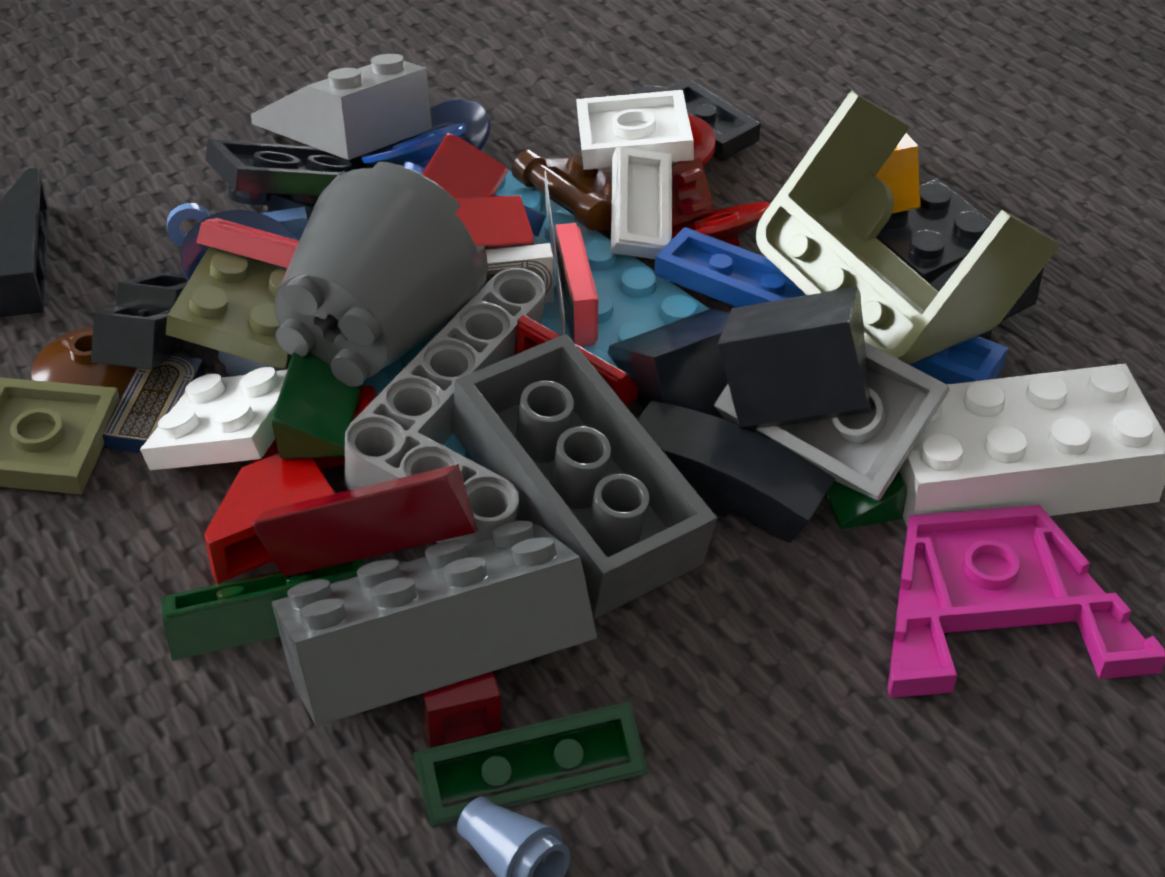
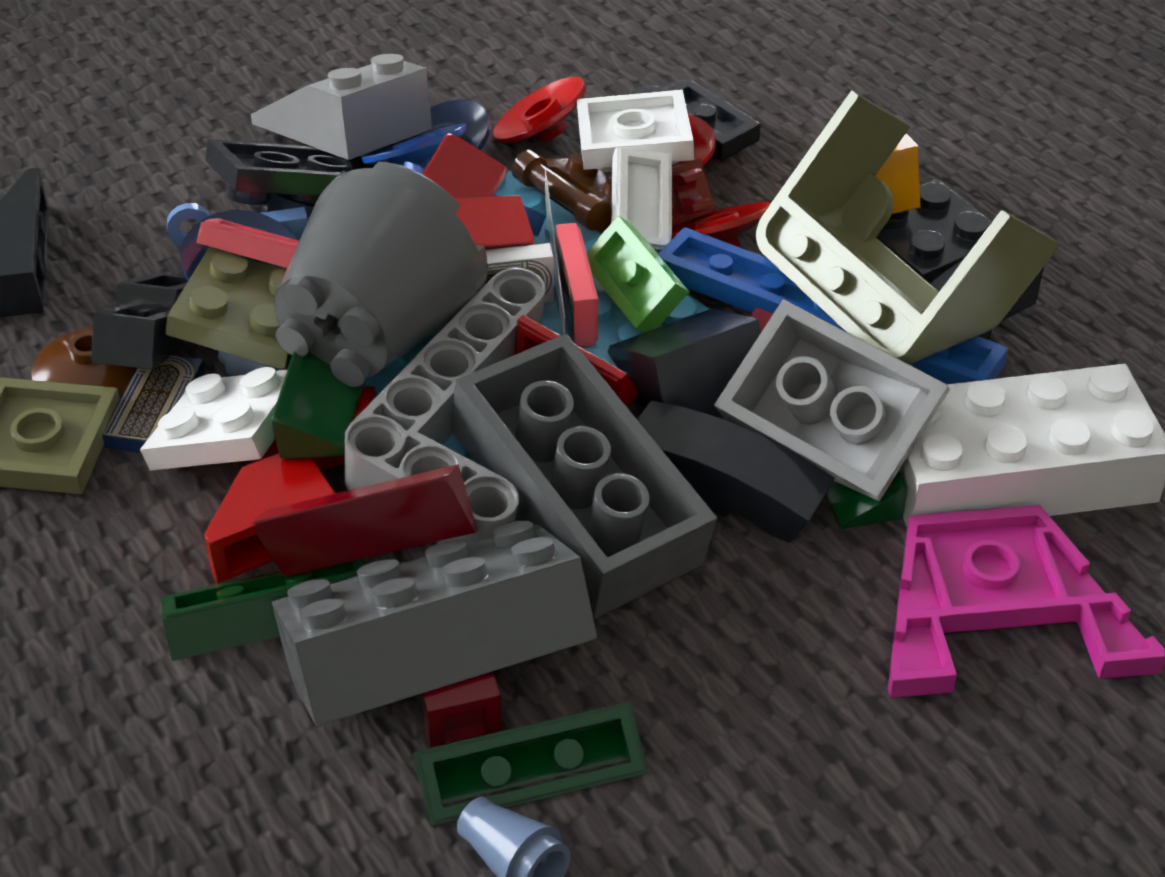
black slope [718,286,871,430] -> none
none -> red dish [493,77,586,144]
none -> bright green plate [587,215,690,333]

